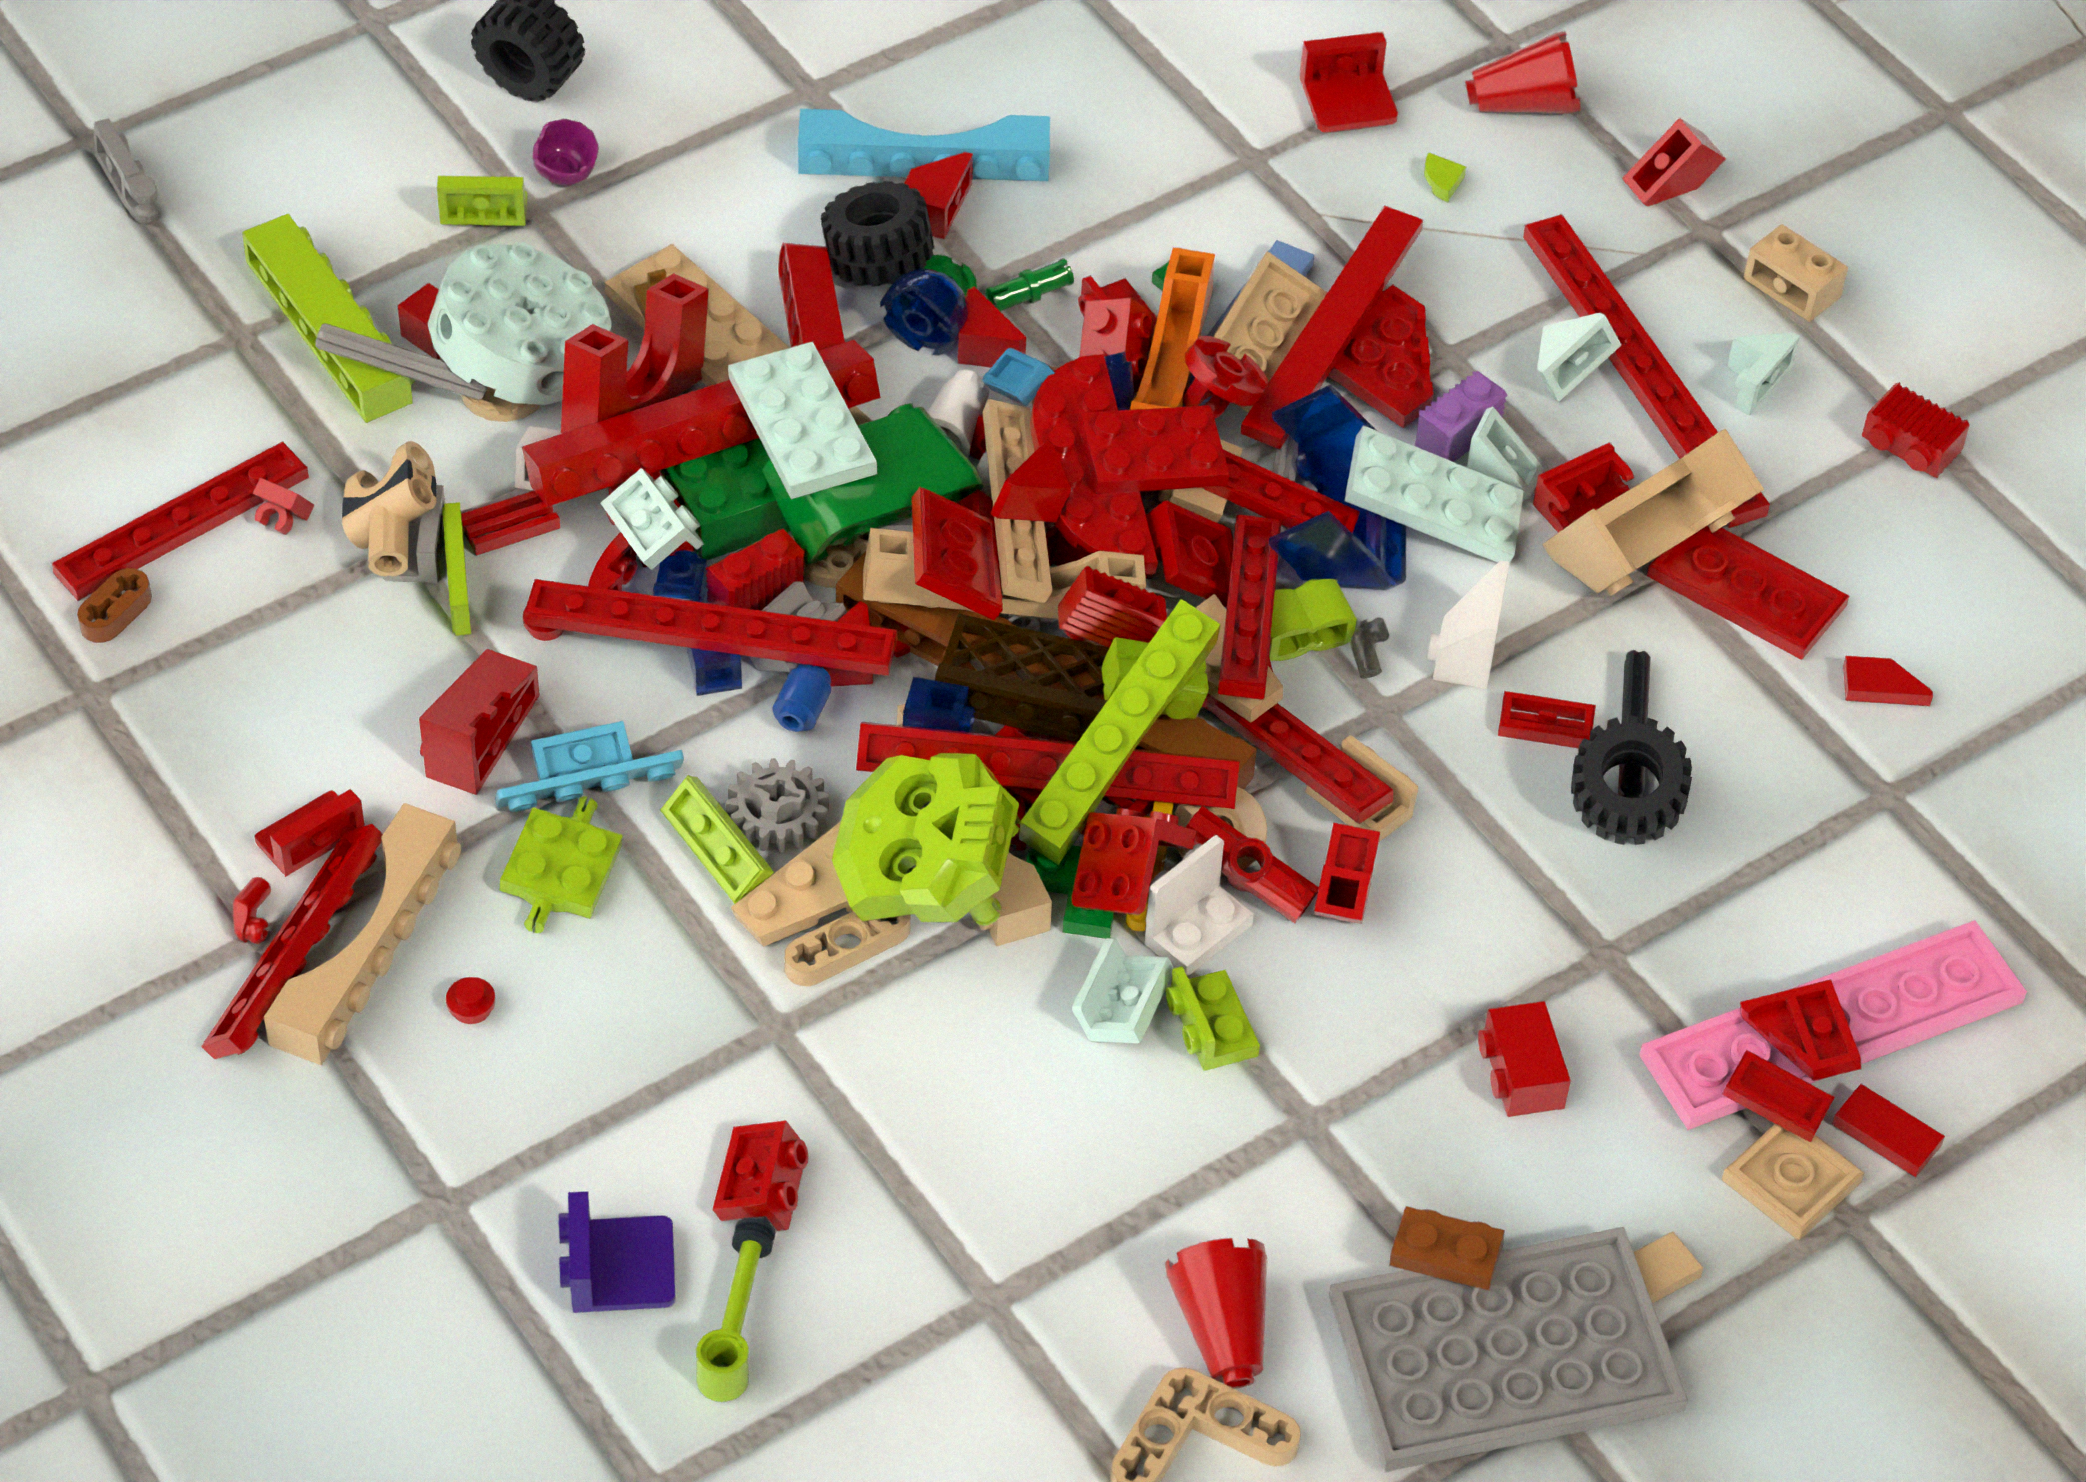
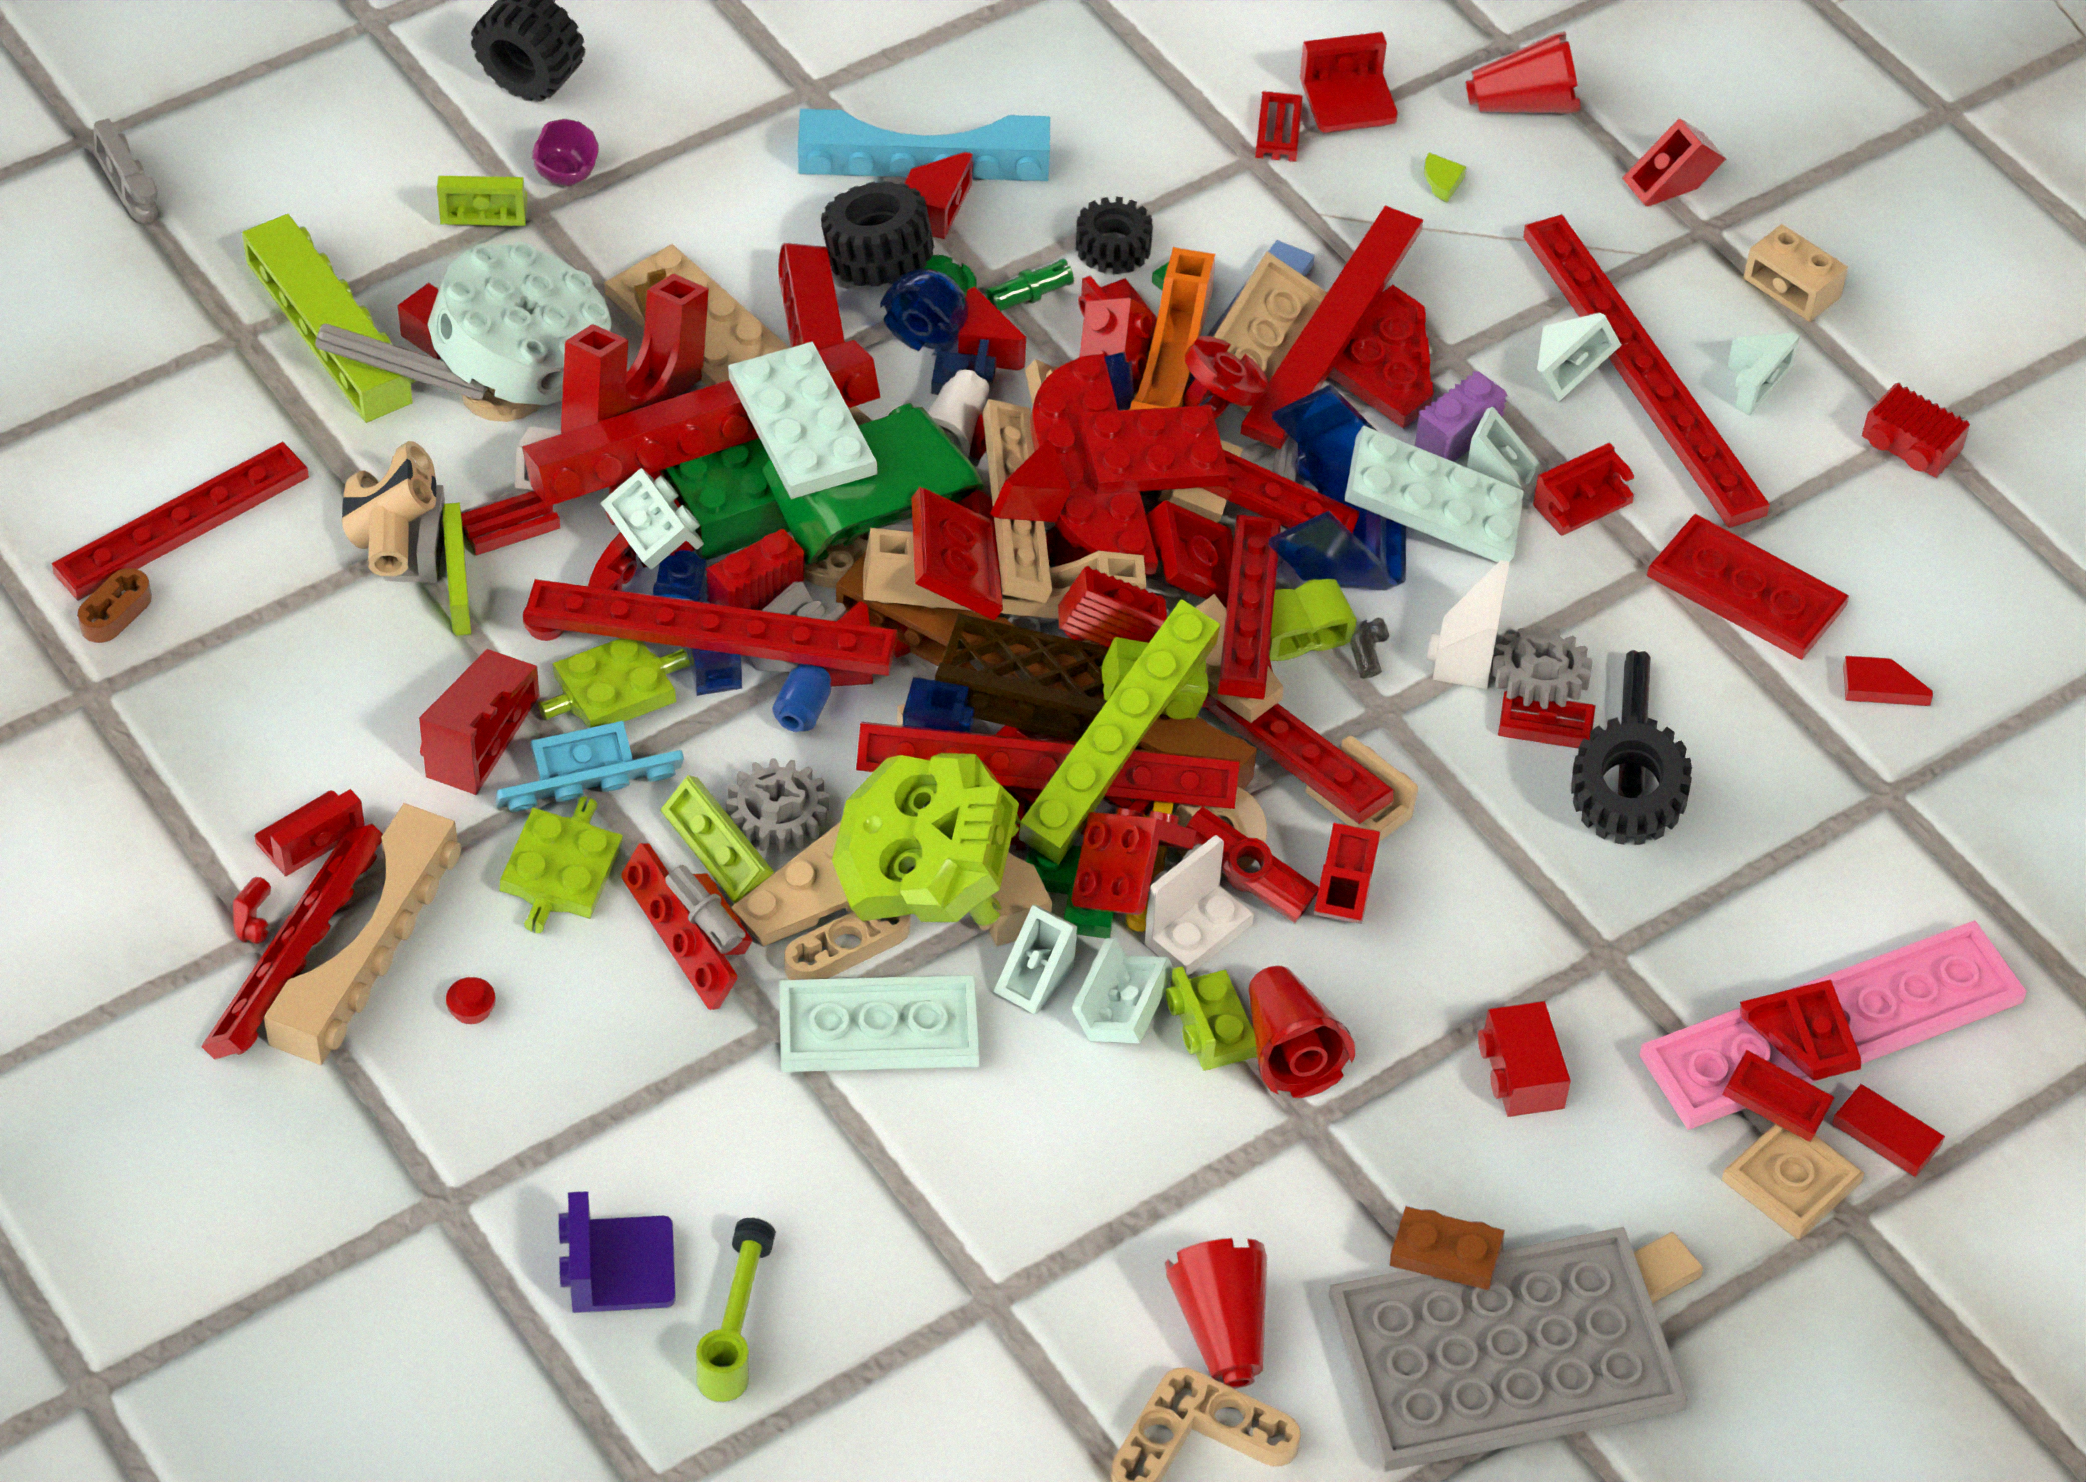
tile [252,477,314,535] -> none
red bracket [712,1120,808,1231] -> none
dark azure tile [982,348,1055,406] -> none
tan windscreen [1542,429,1764,596] -> none
none -> lime plate [538,638,690,728]
none -> red bracket [621,843,753,1010]
none -> light grey axle [665,865,745,954]
none -> light aqua plate [779,975,979,1072]
none -> dark blue bracket [931,339,996,395]
none -> light aqua slope [993,904,1077,1014]
none -> black tyre [1075,197,1153,274]
none -> red cone [1249,966,1355,1098]
none -> red tile [1255,91,1303,162]
none -> light grey gear [1491,626,1593,709]

